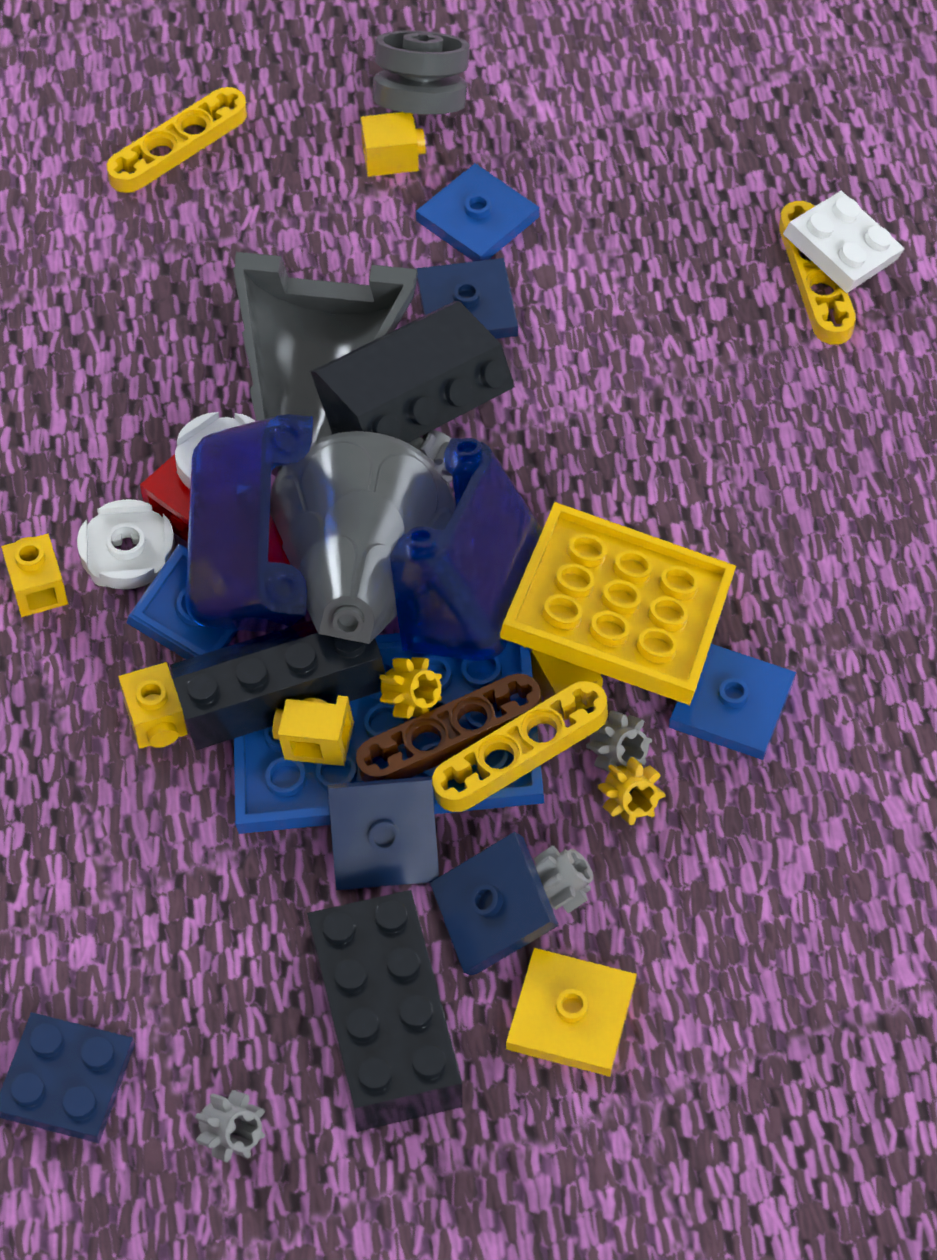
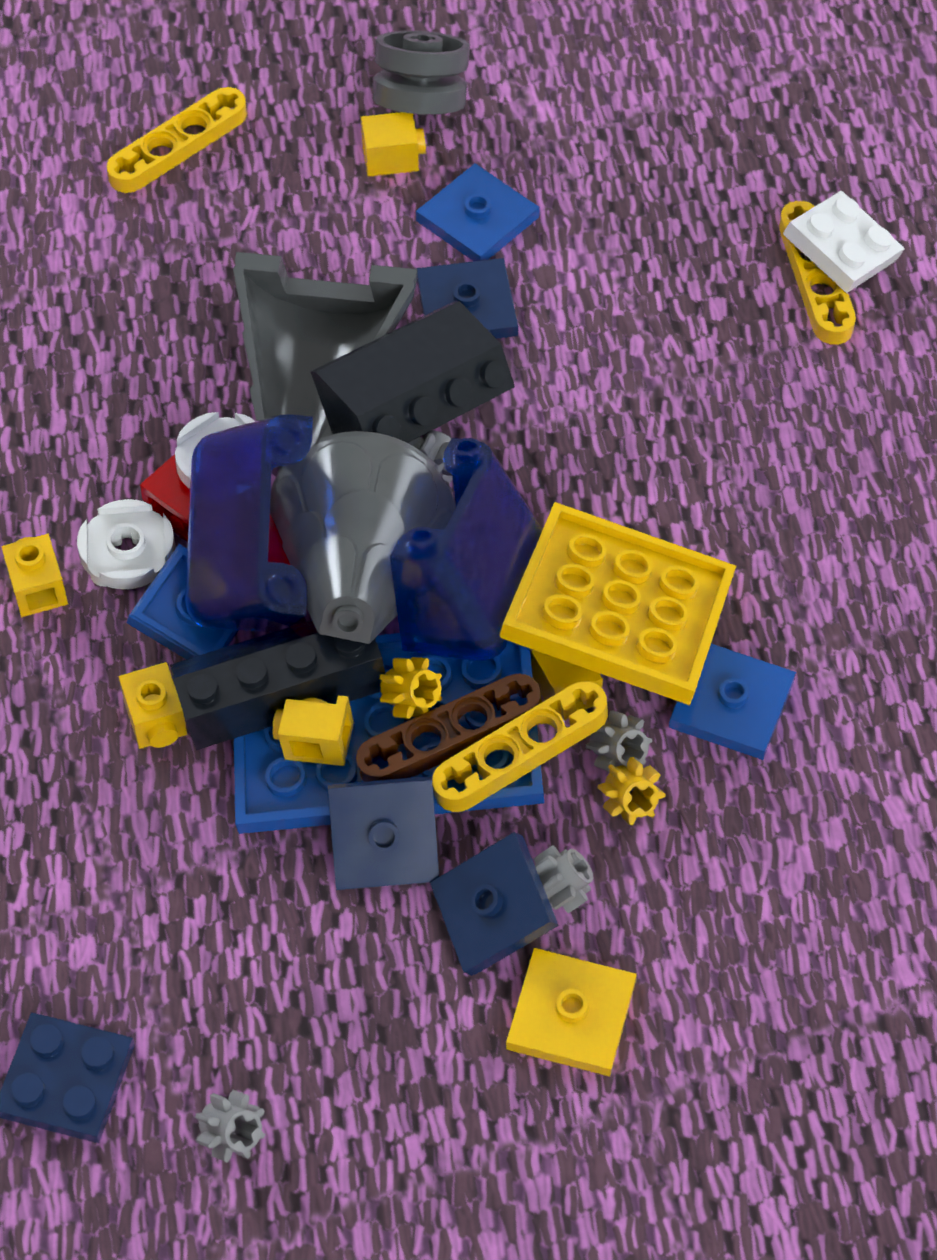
black brick [307,890,463,1132] -> none

